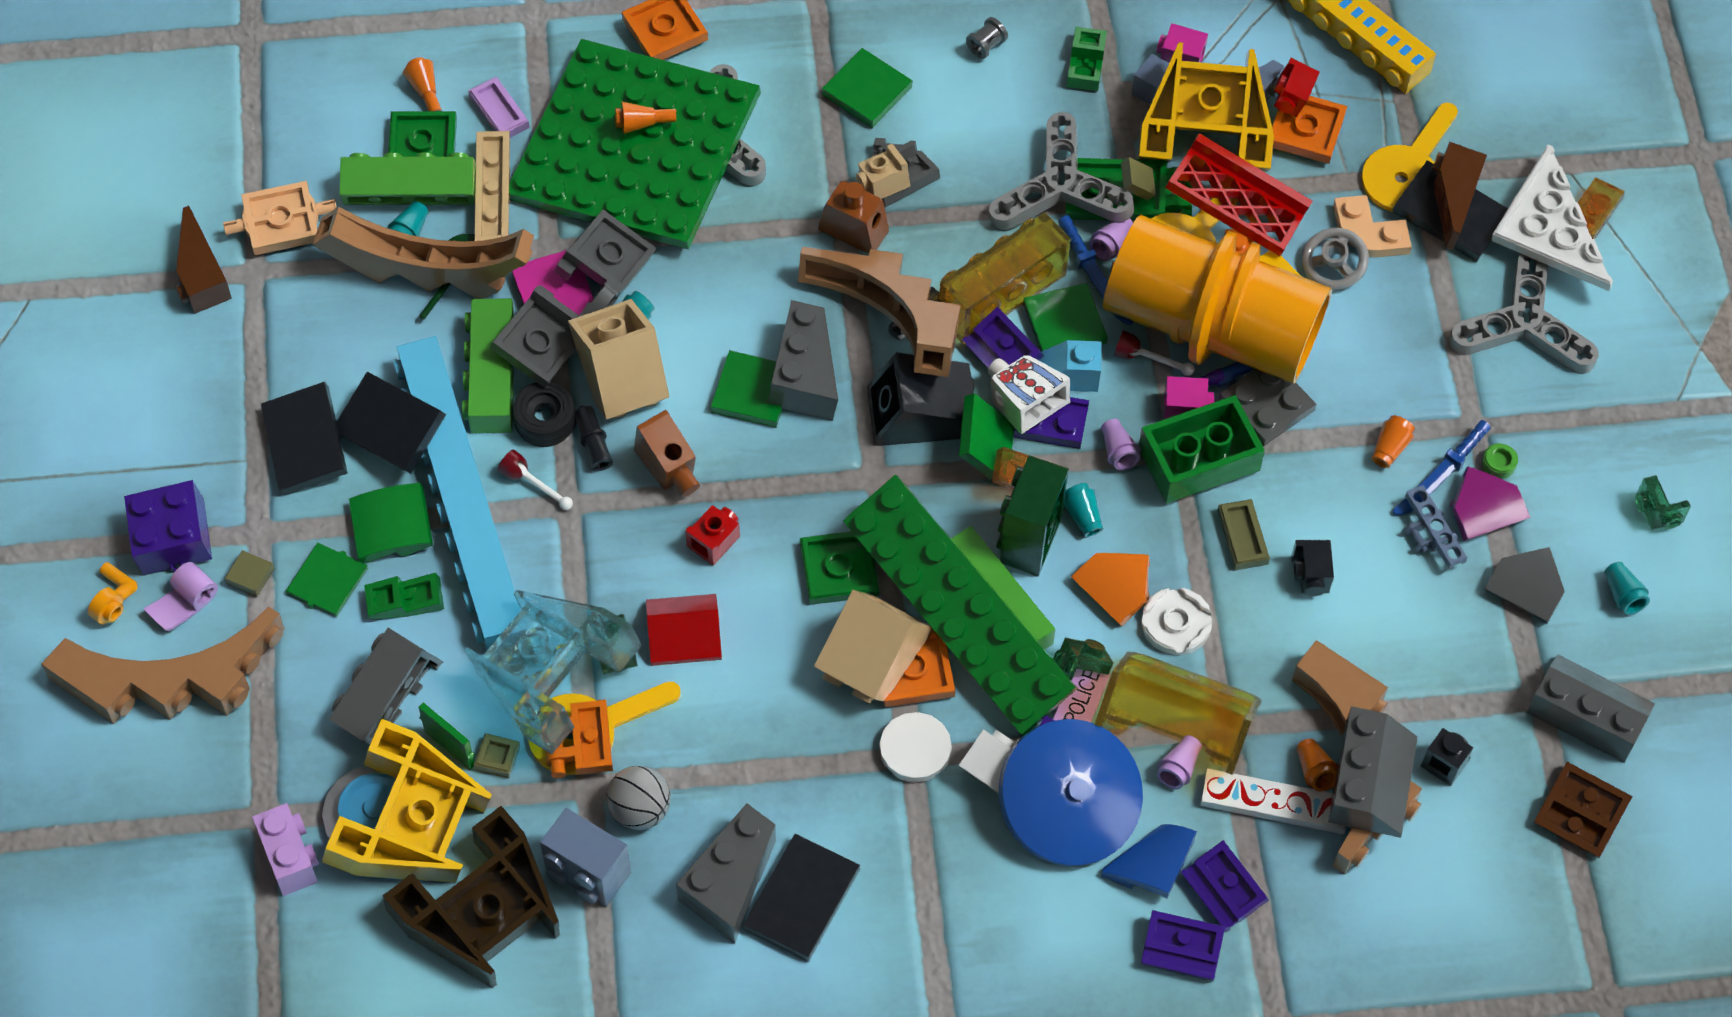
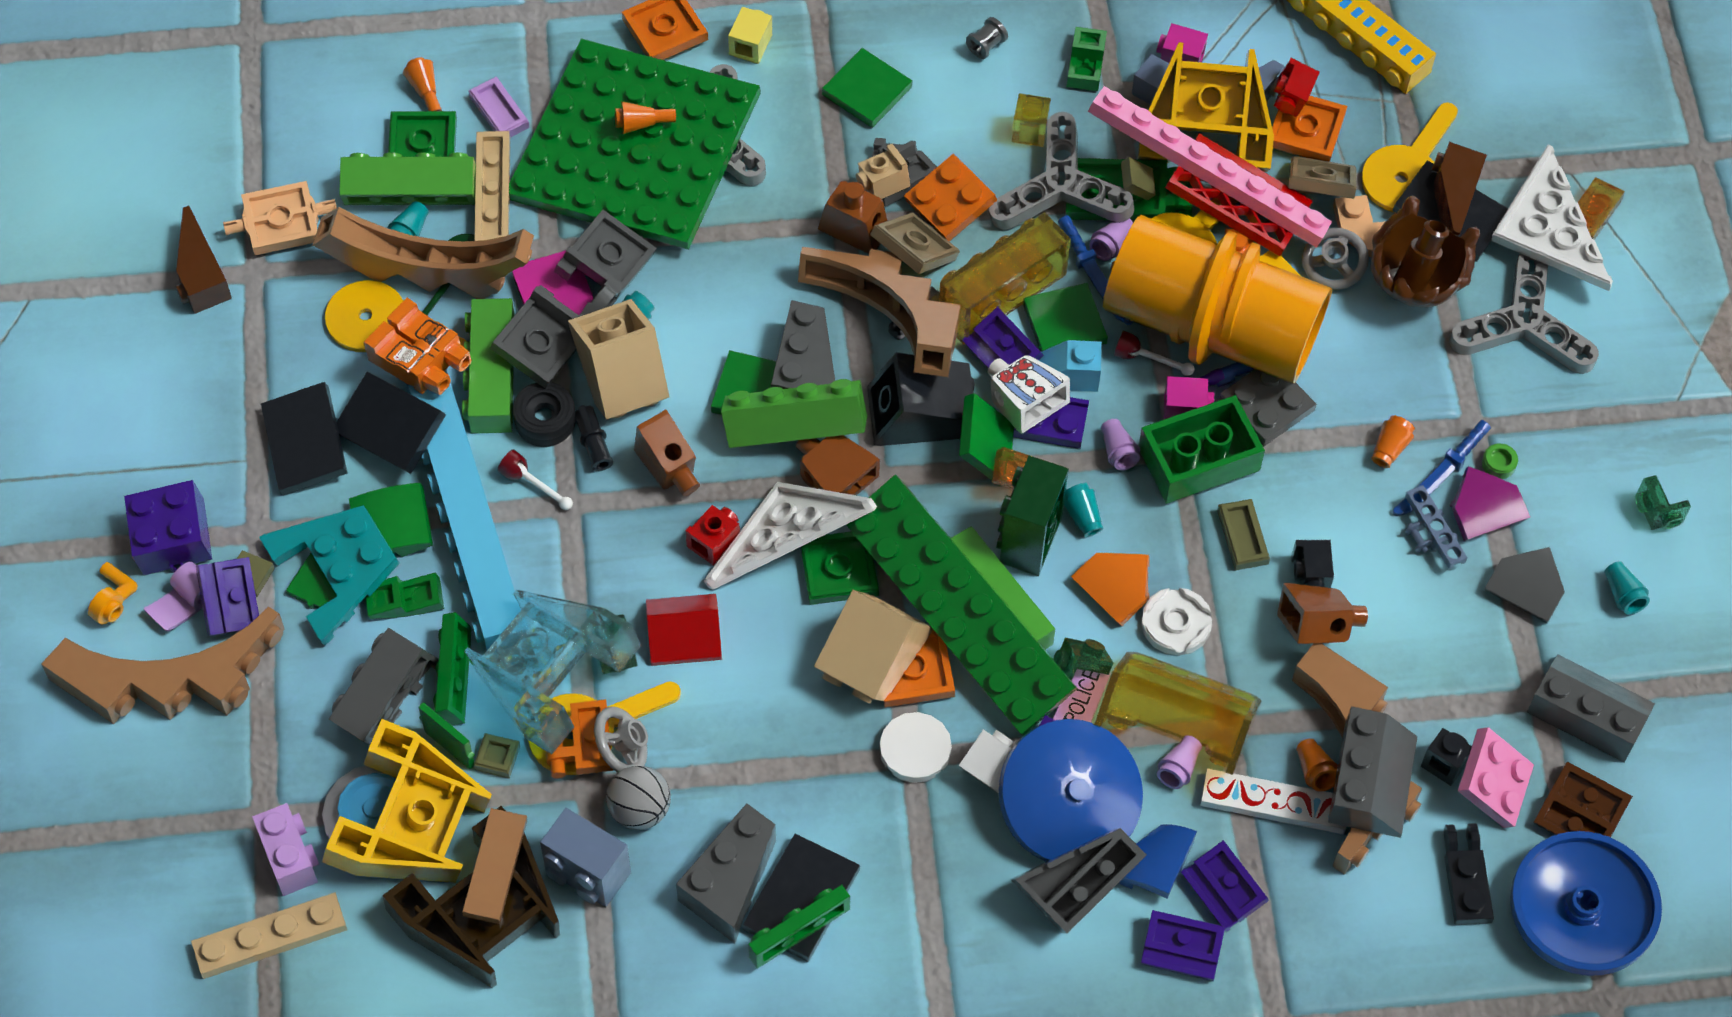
none -> tan plate [191,892,347,979]
none -> dark purple plate [195,557,259,636]
none -> teal wing [259,505,399,646]
none -> yellow piece [325,280,466,352]
none -> orange hips [364,297,472,395]
none -> green plate [433,612,472,726]
none -> medium nougat tile [462,808,527,924]
none -> light grey piece [594,707,648,772]
none -> white tile [704,482,877,590]
none -> bright green brick [721,379,867,448]
none -> light yellow brick [728,7,772,64]
none -> green plate [748,885,850,969]
none -> dark orange torso [796,435,880,496]
none -> dark tan tile [870,213,960,274]
none -> orange plate [904,153,997,241]
none -> dark grey wedge [1010,828,1146,934]
none -> clear yellow brick [1012,93,1051,147]
none -> bright pink plate [1088,86,1332,248]
none -> dark orange torso [1277,583,1368,644]
none -> dark tan tile [1288,156,1356,199]
none -> reddish brown piece [1371,196,1480,308]
none -> black hinge [1444,823,1494,925]
none -> bright pink plate [1458,727,1534,828]
none -> blue dish [1510,831,1662,976]

